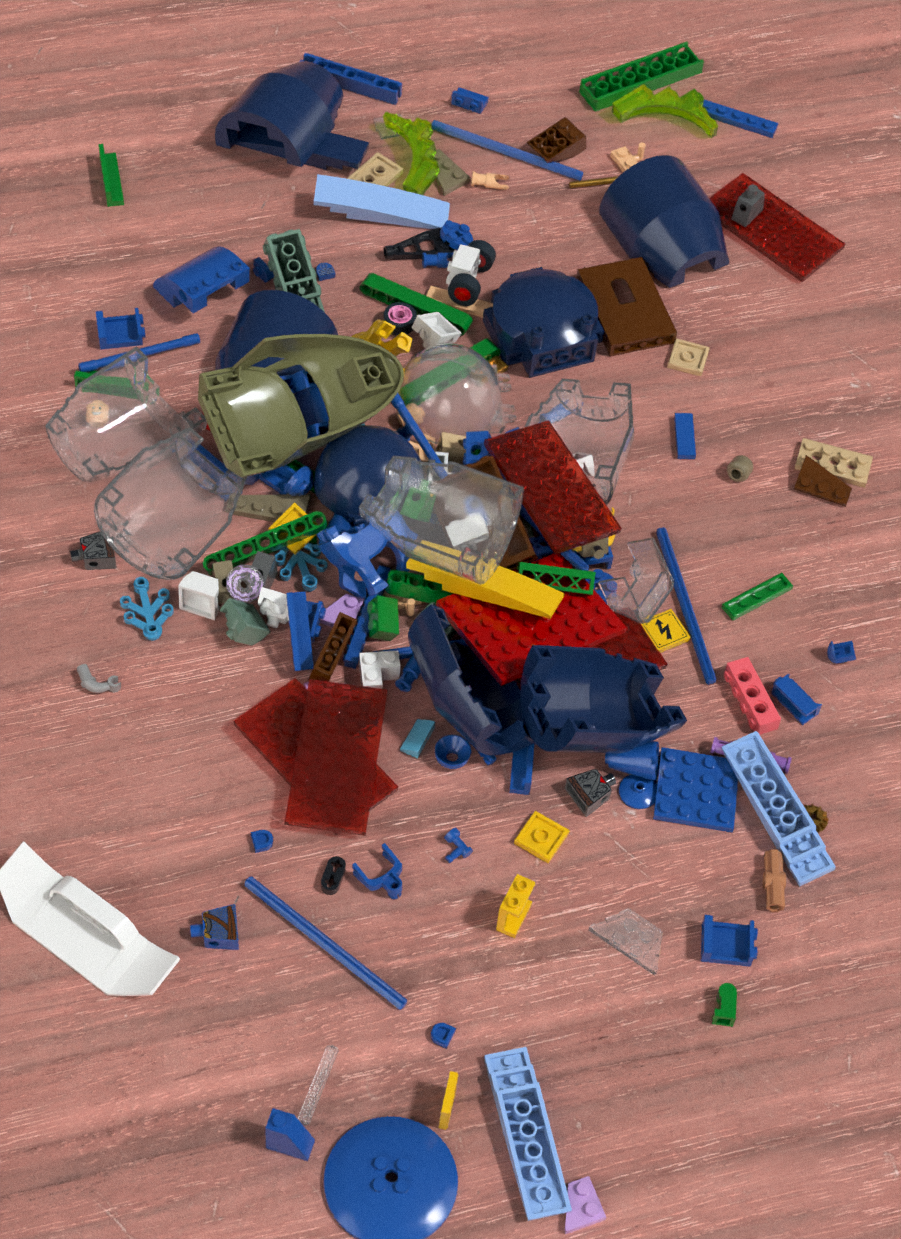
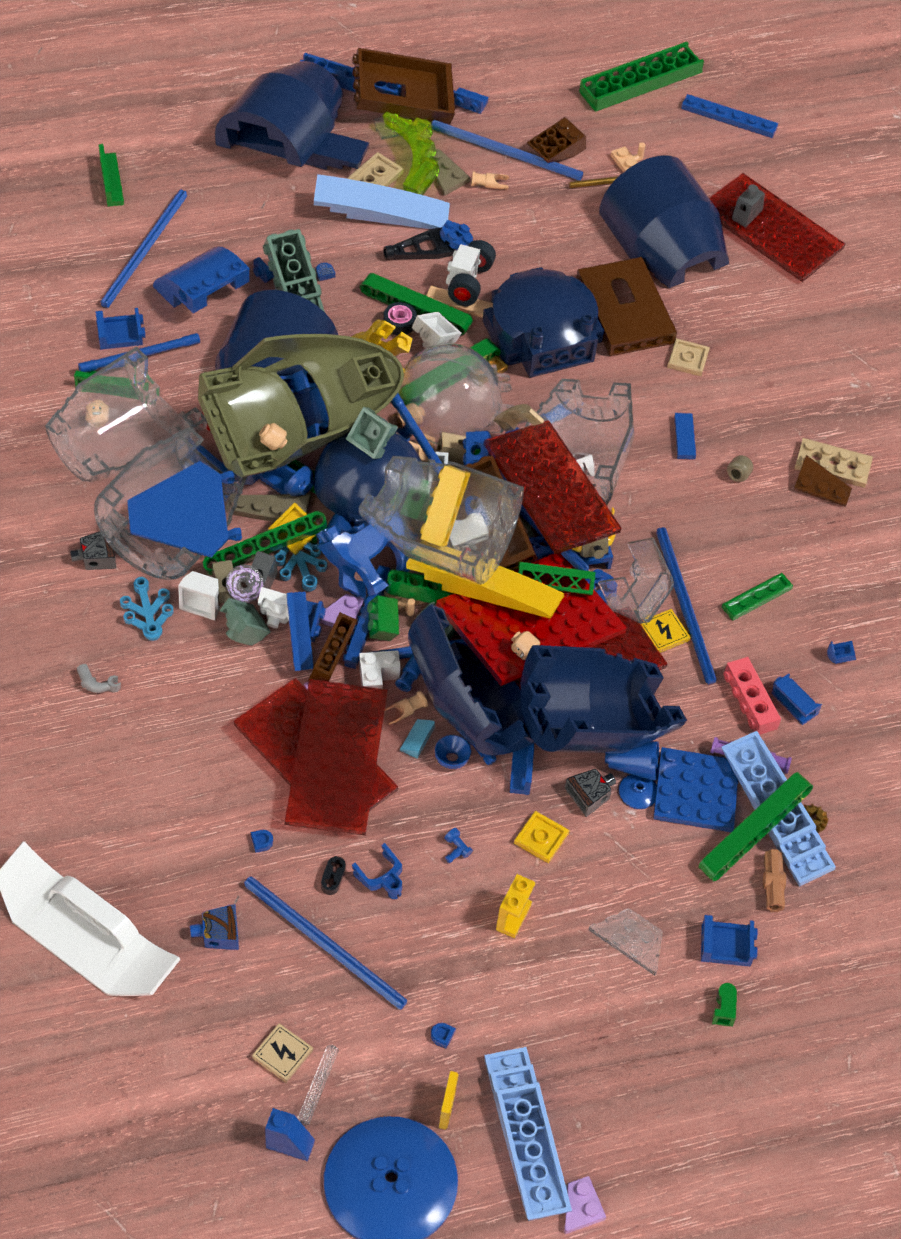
blue piece [422,253,453,268] -> none
clear neon green arch [611,84,718,138] -> none
none -> blue axle [100,189,187,308]
none -> blue flag [127,461,242,558]
none -> tan tile [252,1024,313,1083]
none -> light nougat head [259,423,288,451]
none -> sand green brick [346,407,398,459]
none -> reddish brown panel [352,48,455,124]
none -> light nougat piece [382,691,428,724]
none -> yellow brick [420,465,471,547]
none -> tan slope [493,404,544,432]
none -> light nougat head [511,631,540,660]
none -> green beam [698,772,813,882]

